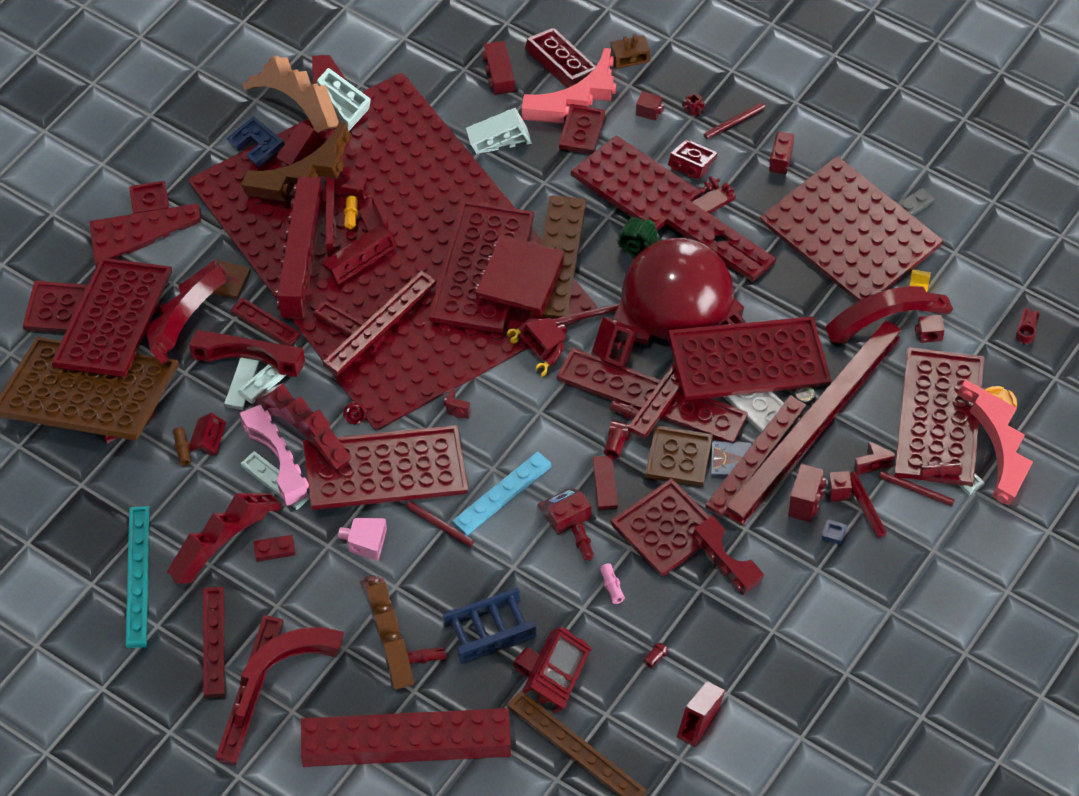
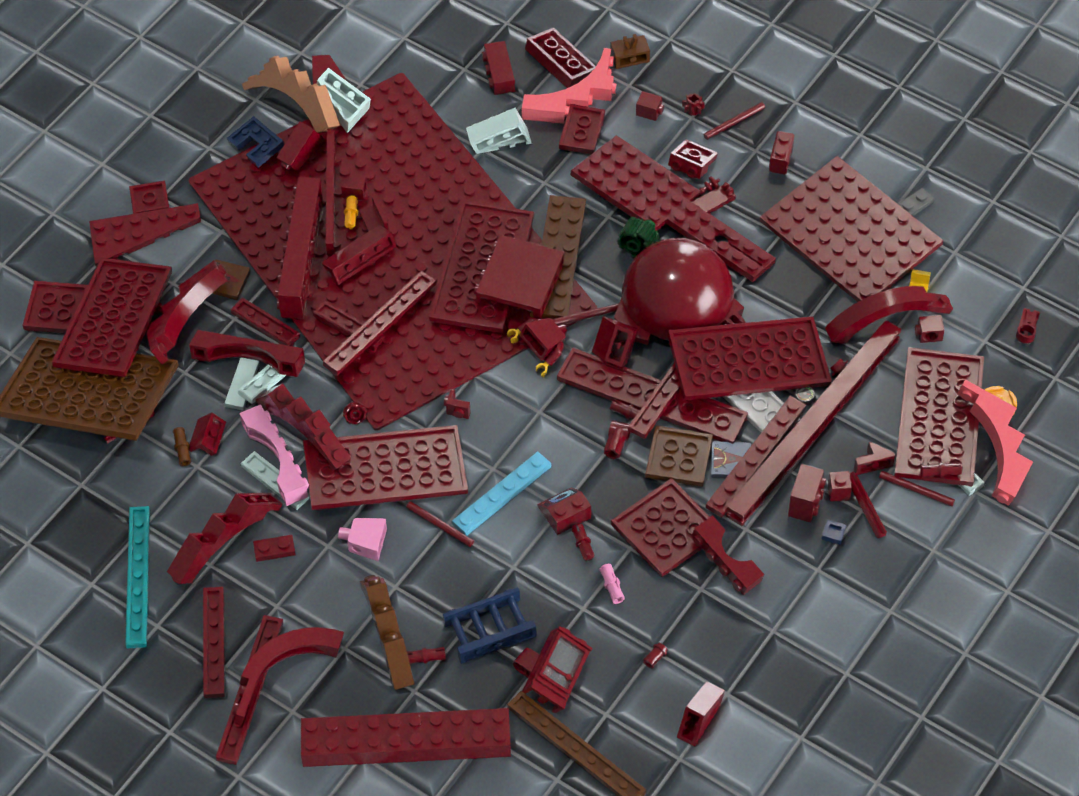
reddish brown arch [241,123,350,202] -> none
dark red tile [593,456,618,510] -> none
none -> dark red plate [830,358,849,376]

